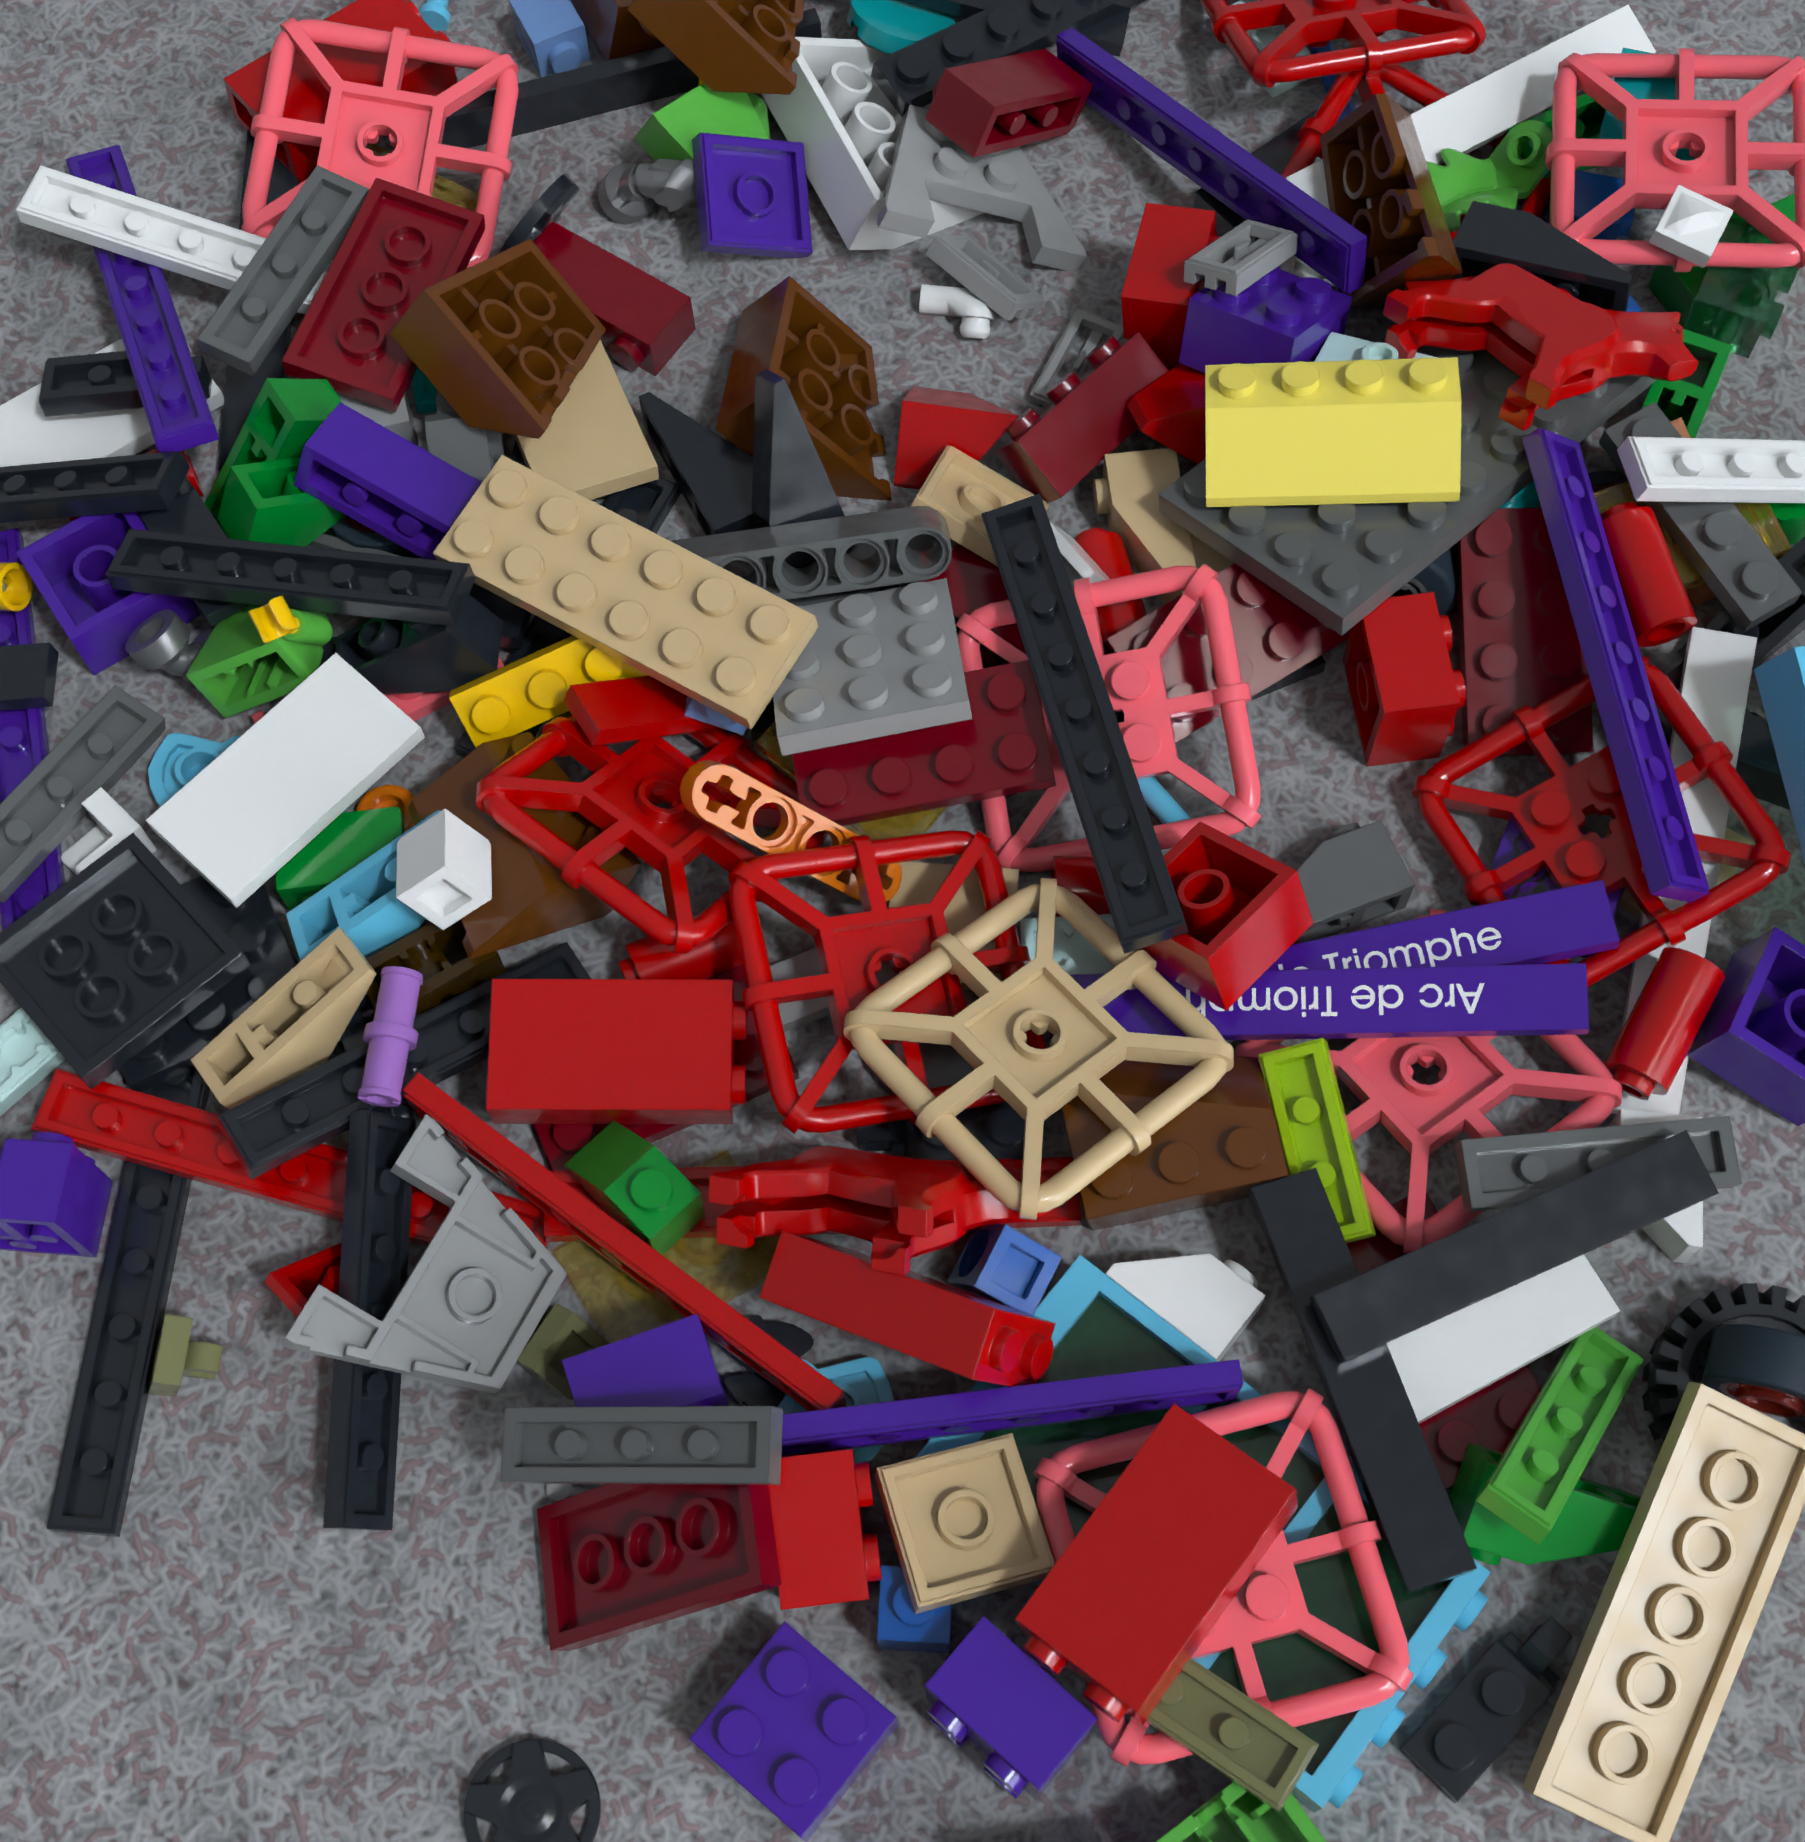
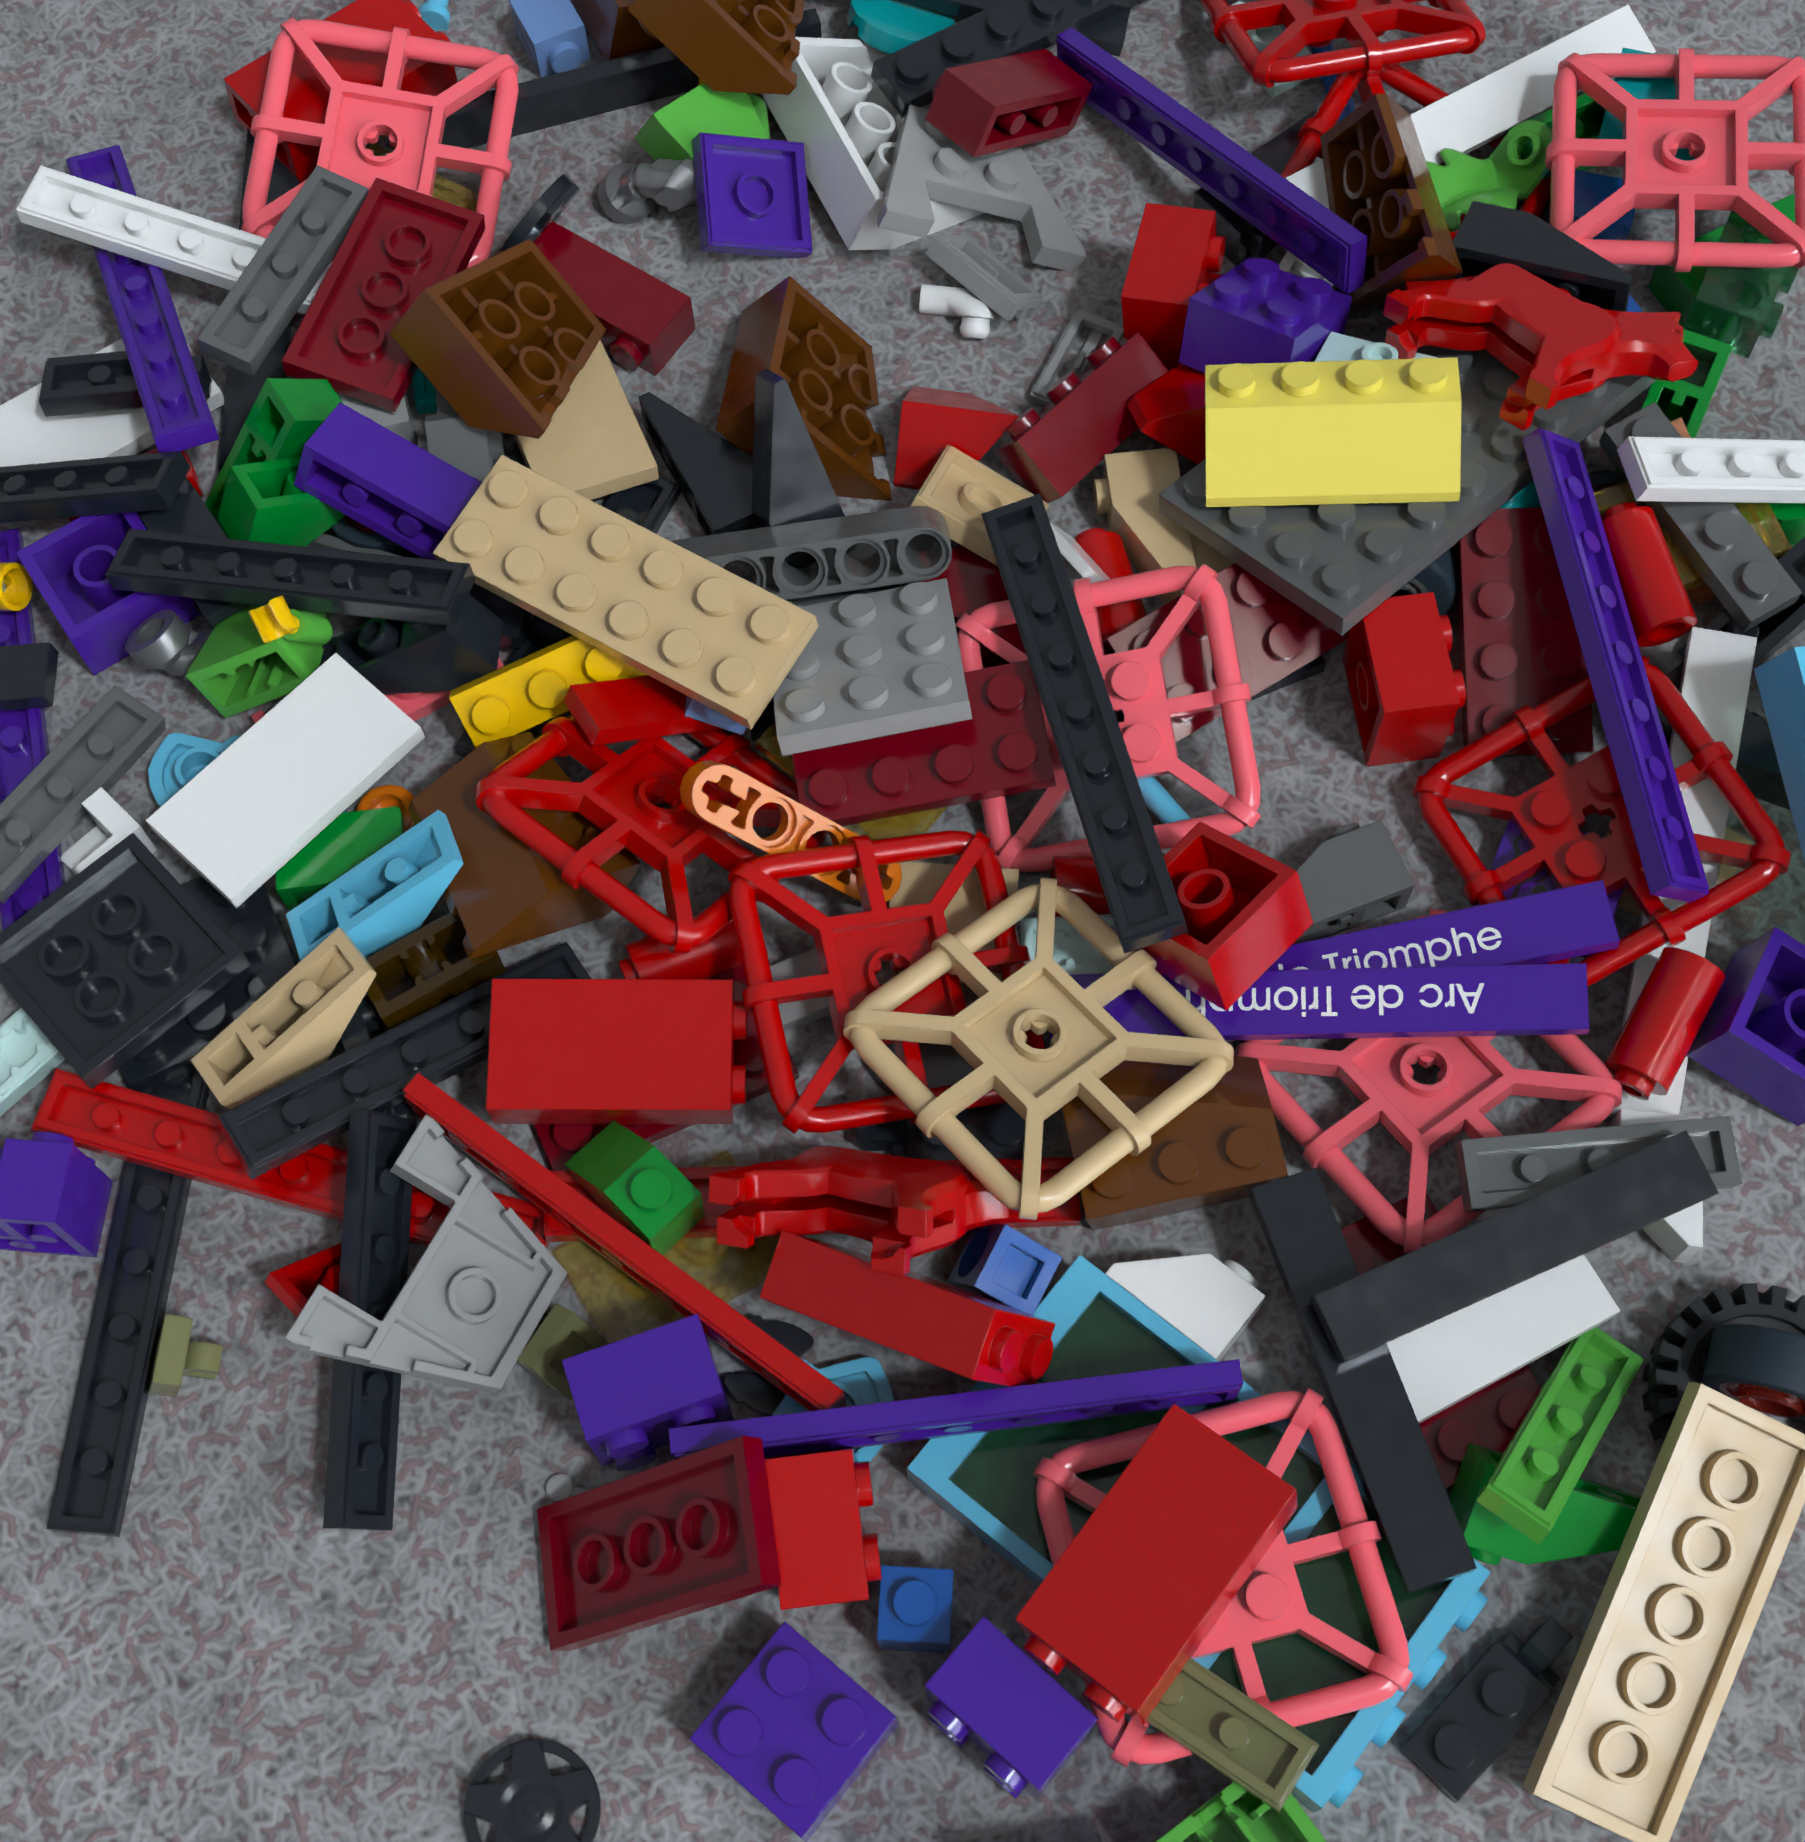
medium lavender pin [358,966,423,1107] -> none
white panel [396,809,492,930] -> none
dark grey plate [500,1406,783,1485] -> none
tan tile [874,1433,1055,1614] -> none
light grey tile [1184,219,1298,296] -> none
lime tile [1258,1038,1376,1243] -> none
white tile [1649,185,1734,268] -> none

